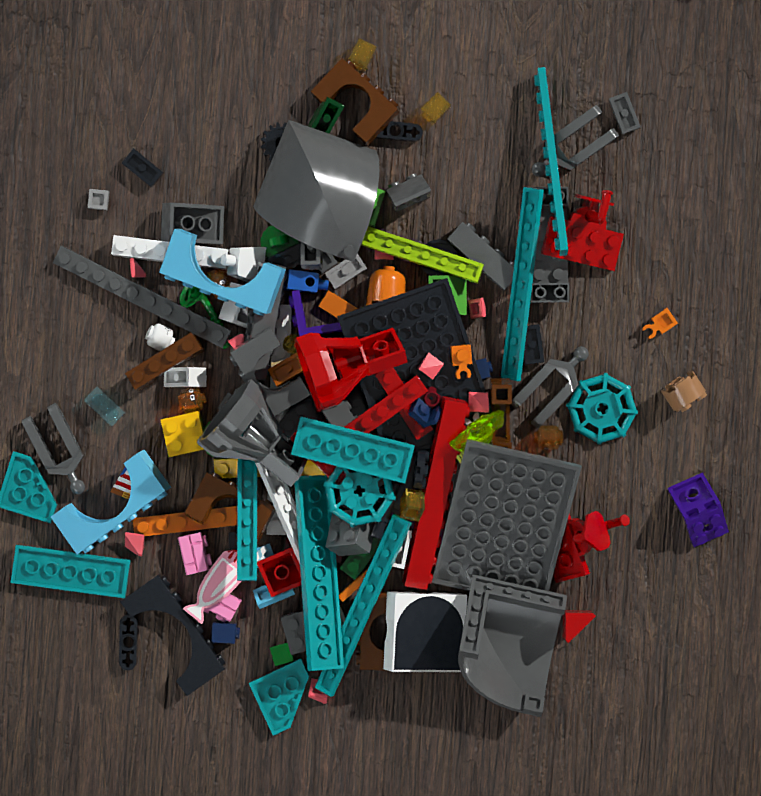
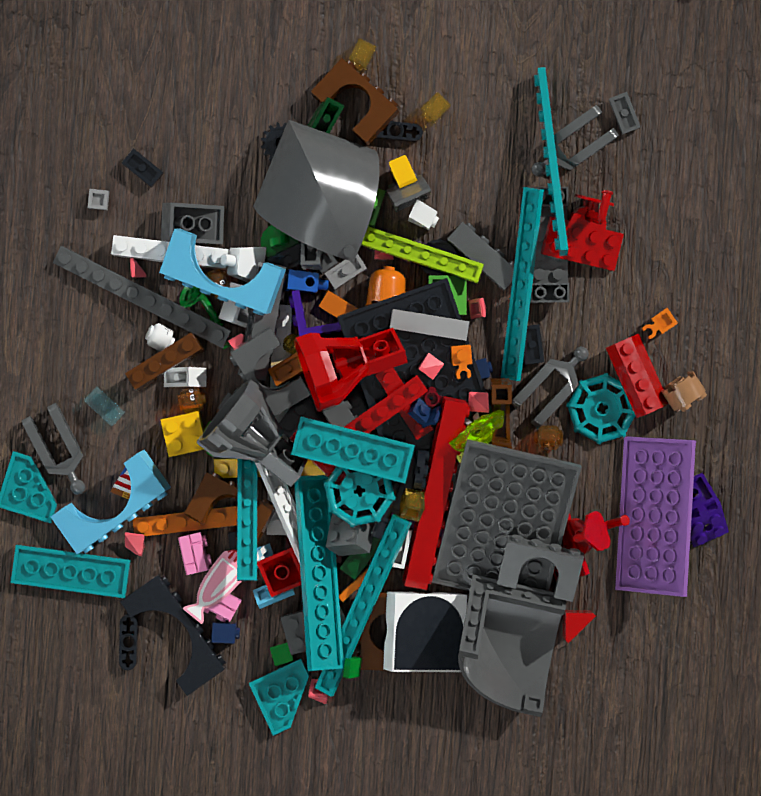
none -> green tile [343,656,362,679]
none -> yellow slope [389,155,417,188]
none -> light grey tile [389,309,469,341]
none -> white slope [408,200,439,231]
none -> dark grey arch [497,535,584,602]
none -> red slope [606,333,669,418]
none -> medium lavender plate [615,437,696,597]

